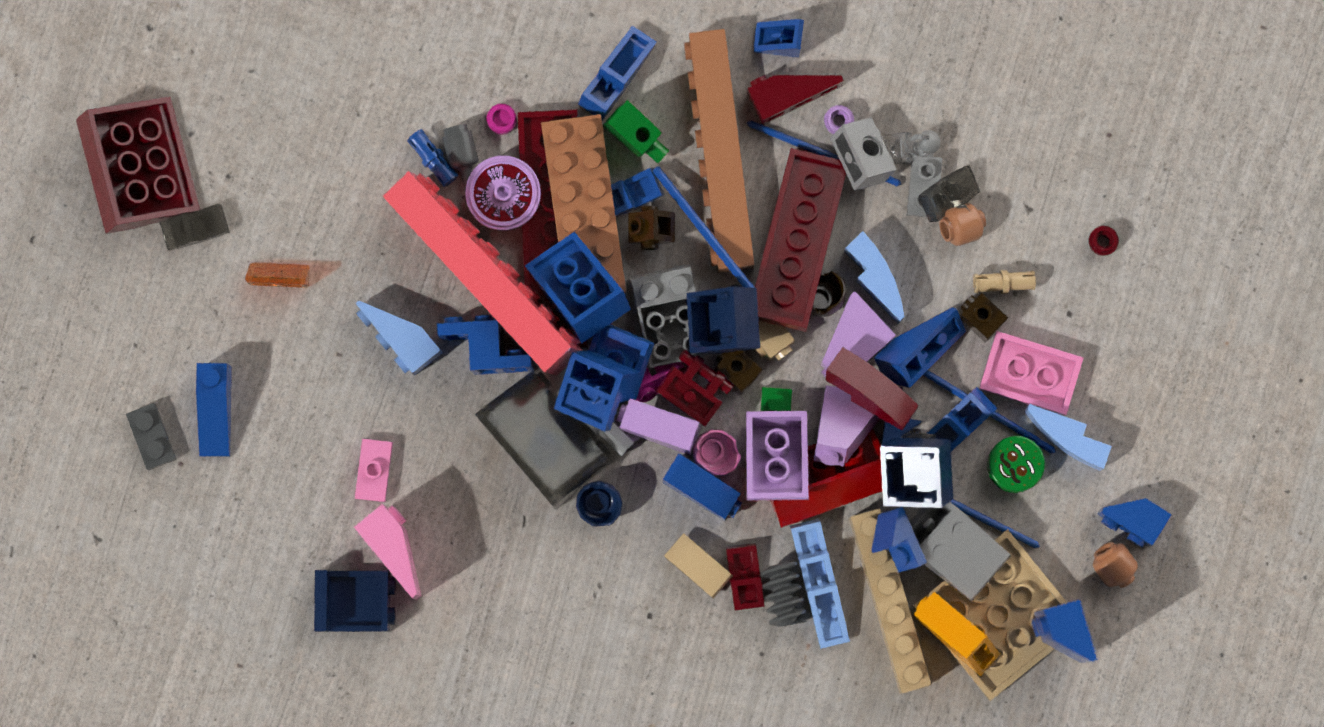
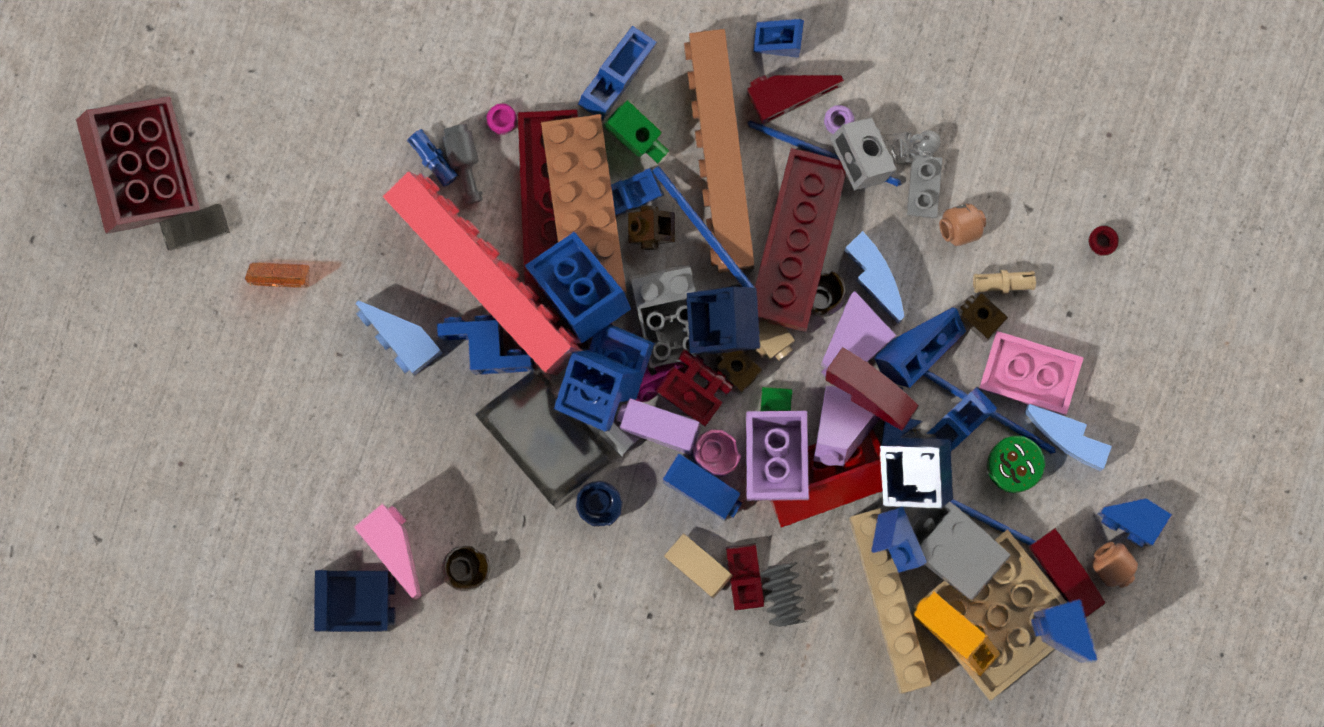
dark grey plate [126,403,177,470] -> none
blue slope [196,363,232,457] -> none
bright pink plate [355,439,393,503] -> none
lavender shield [465,156,541,231] -> none
light blue slope [790,519,850,649] -> none
clear smoke slope [918,165,980,222] -> none
none -> dark brown hair [441,545,491,592]
none -> dark red slope [1029,528,1106,618]

